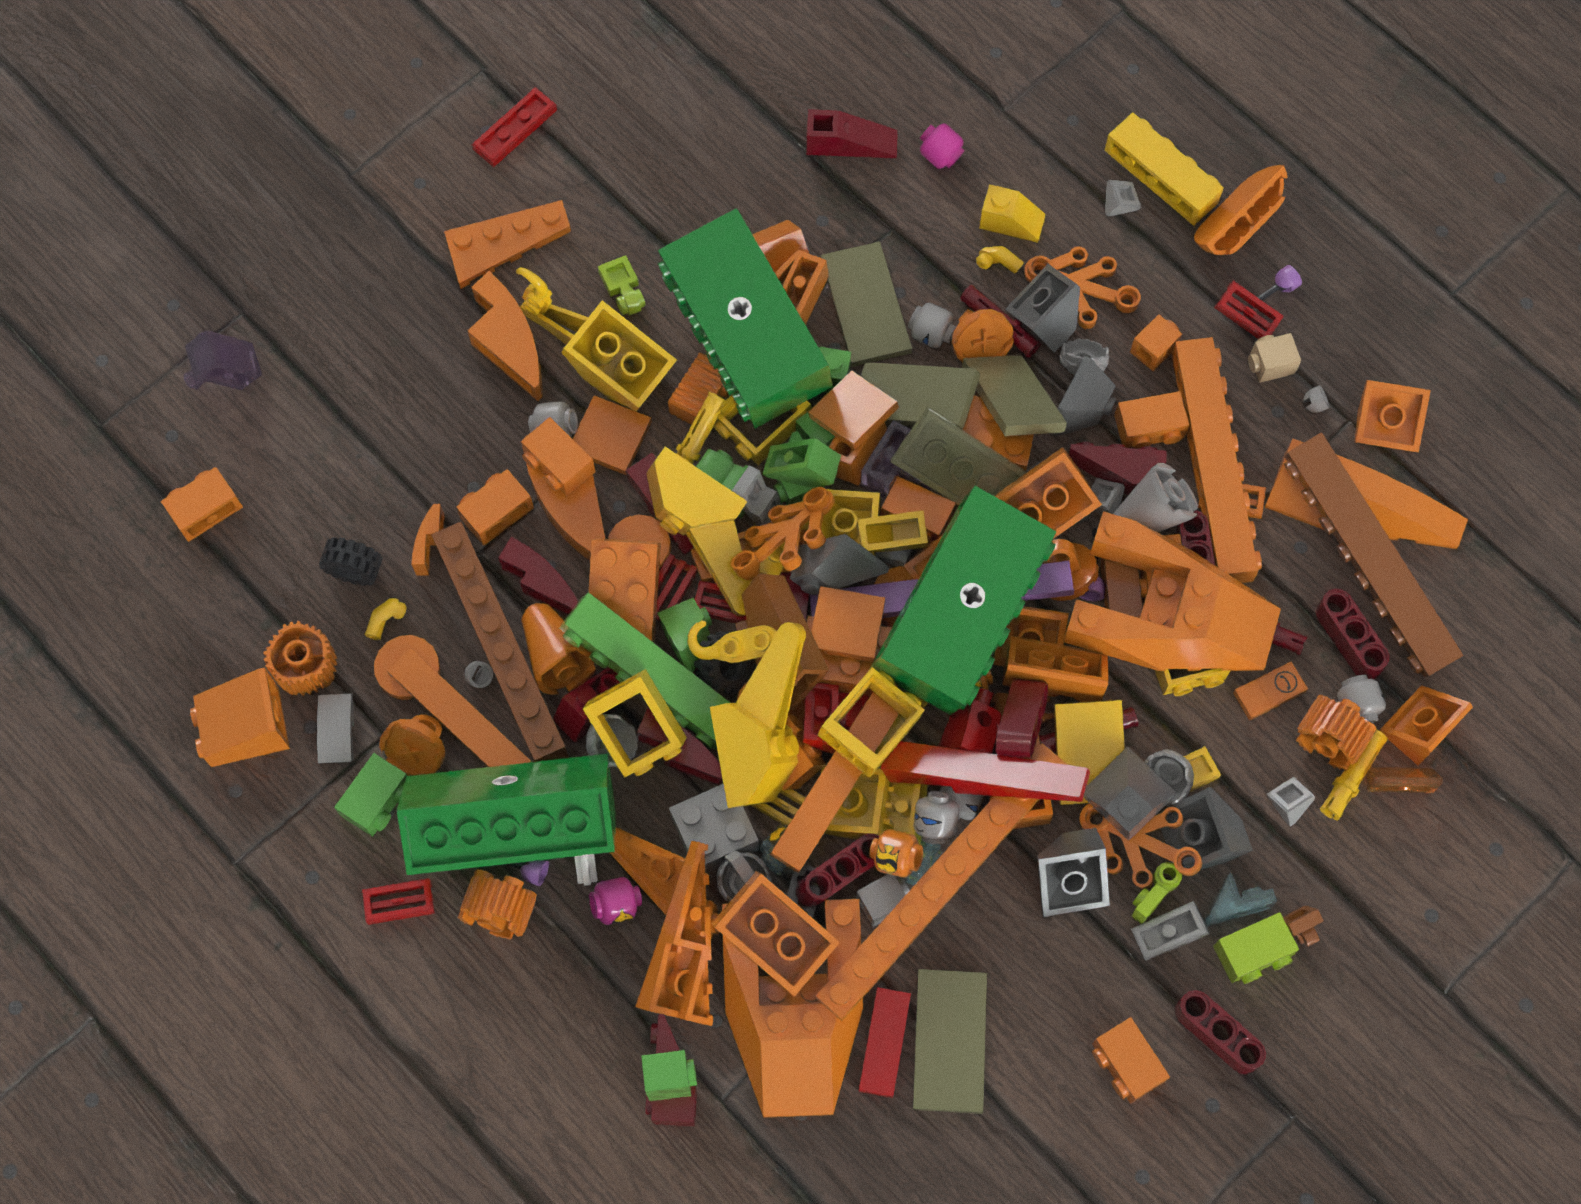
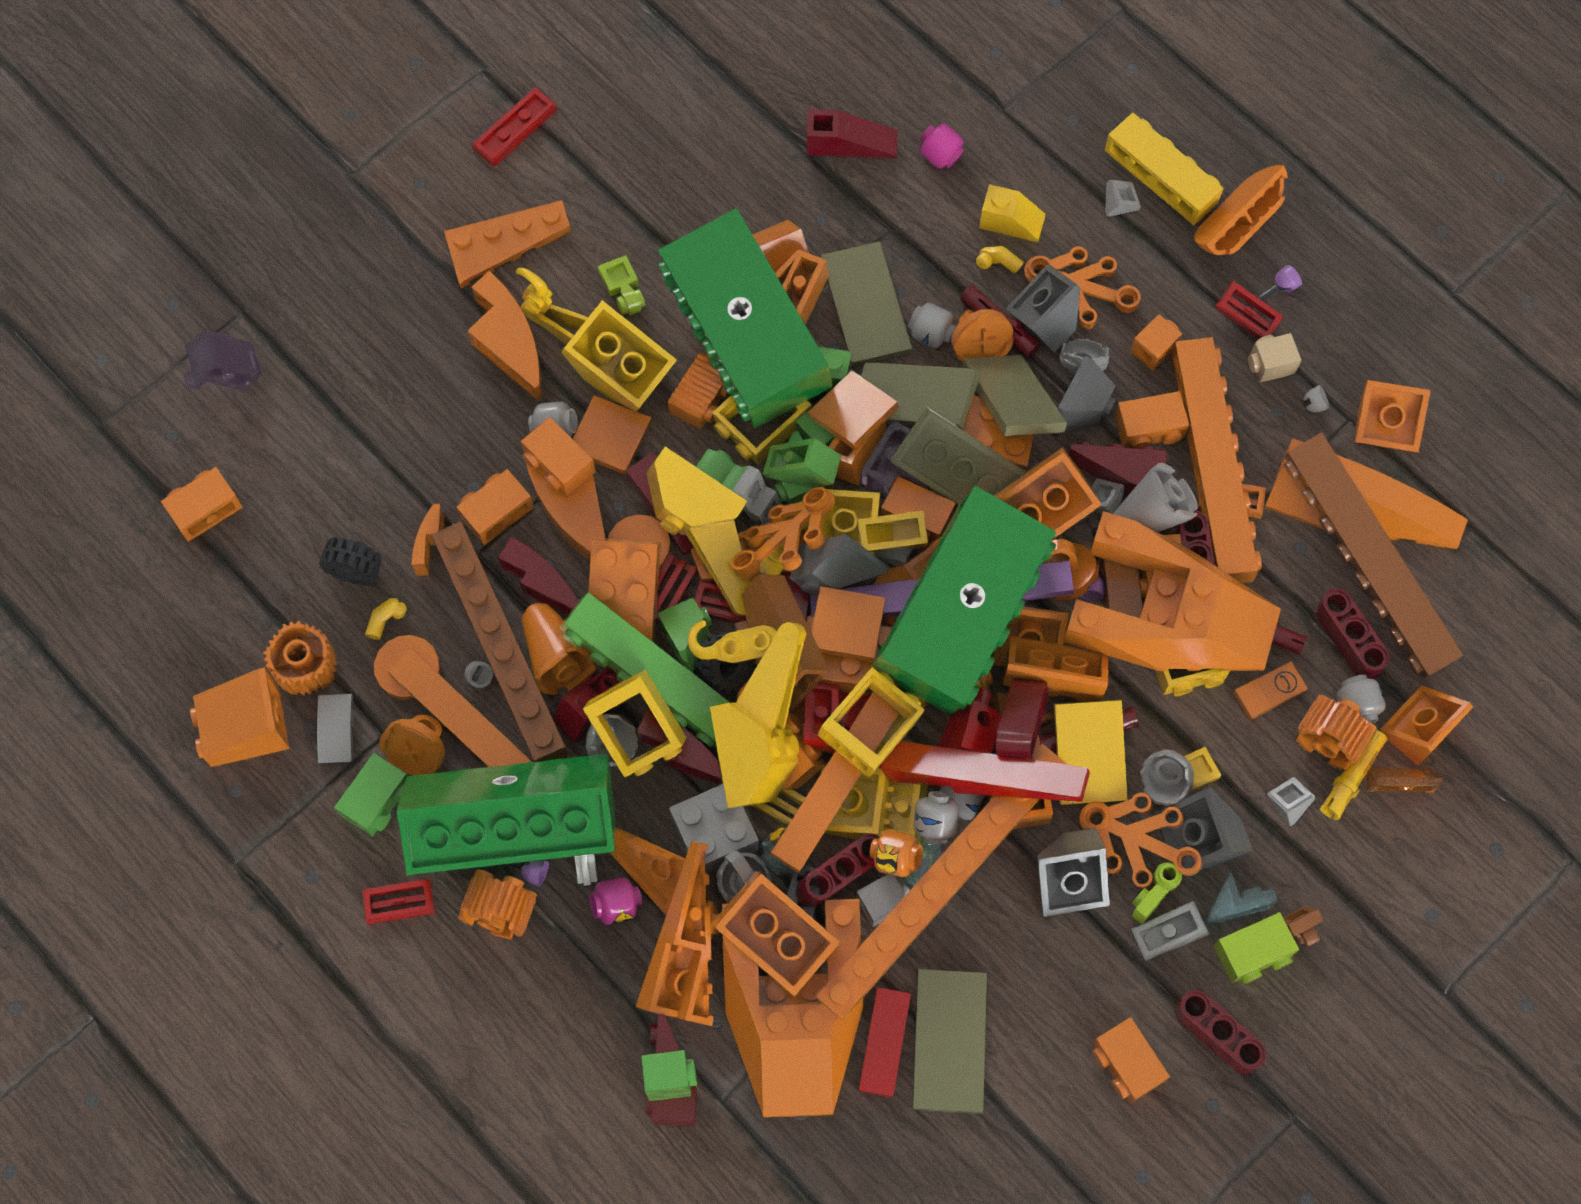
yellow pin [676,391,727,465] -> none
dark grey slope [1084,746,1176,841] -> none

